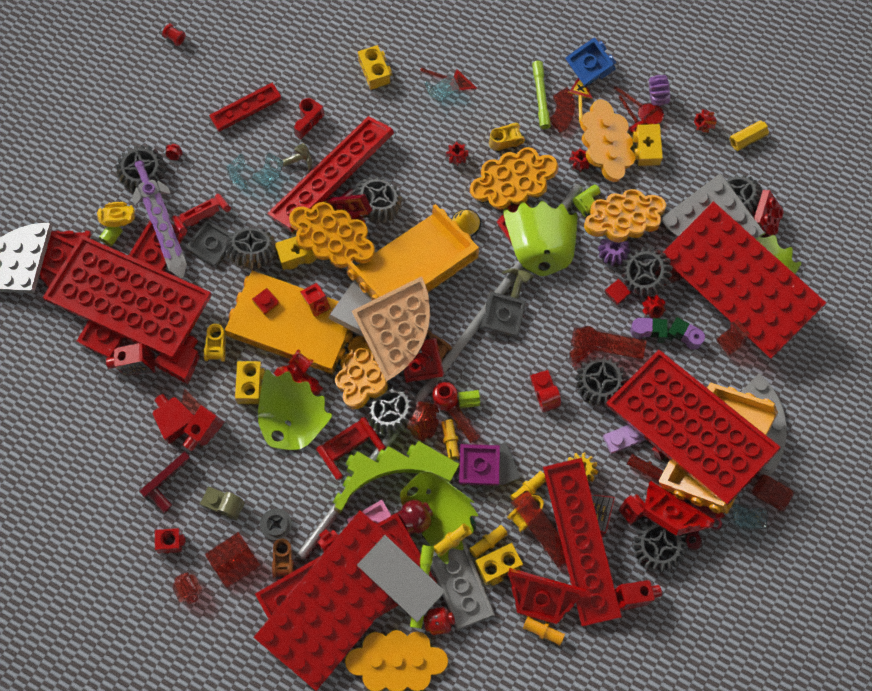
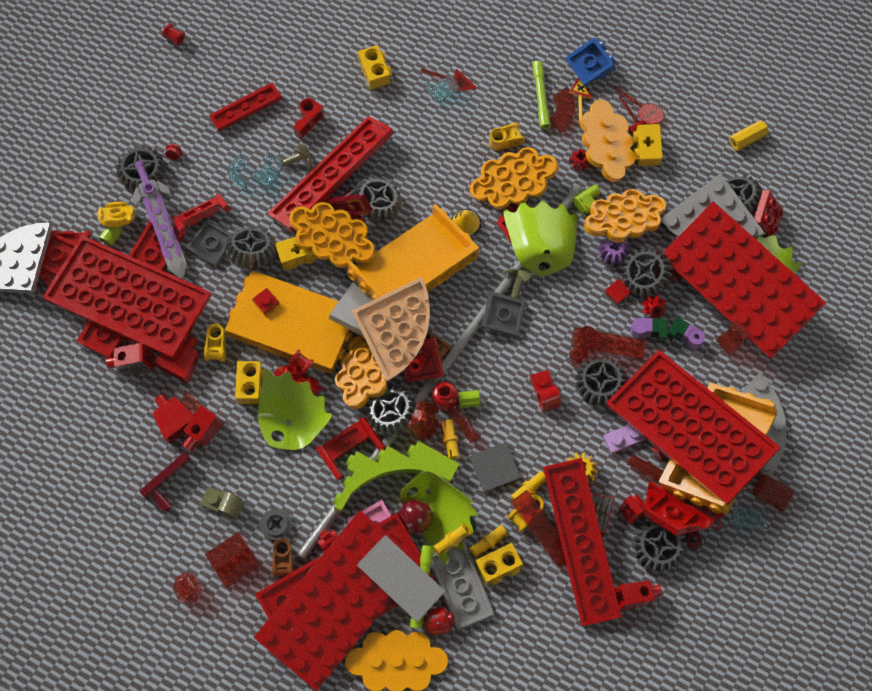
red brick [155,528,186,554] -> none
red bracket [300,283,331,317] -> none
red gear [446,142,468,166] -> none
magenta plate [459,444,500,486] -> none
red wing [508,568,586,624] -> none
light orange pin [523,617,565,646] -> none
medium lavender gear [649,75,670,106] -> none
red gear [694,109,717,133] -> none

